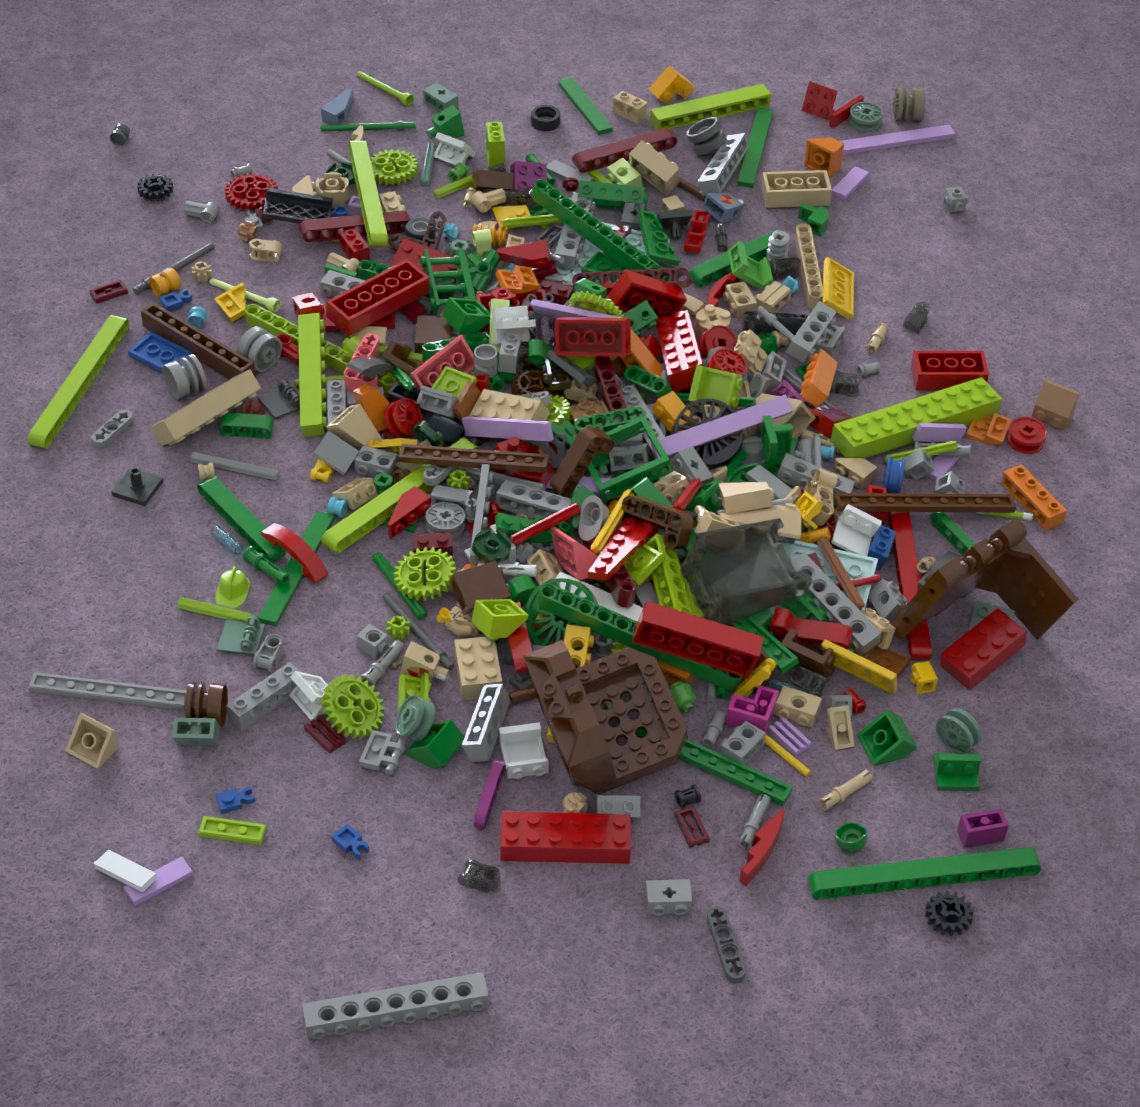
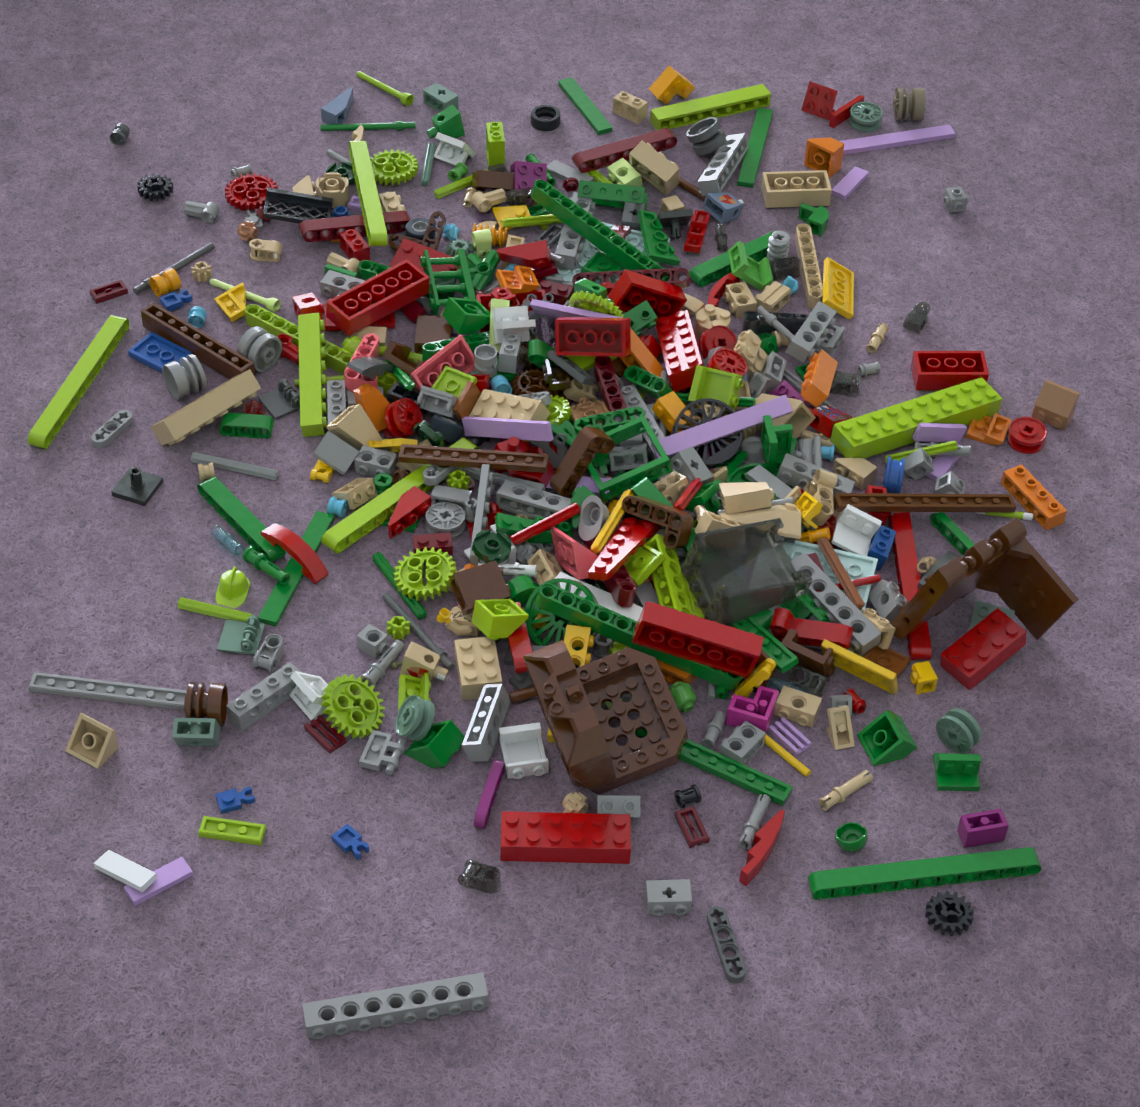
none -> medium azure wheel [490,375,512,394]

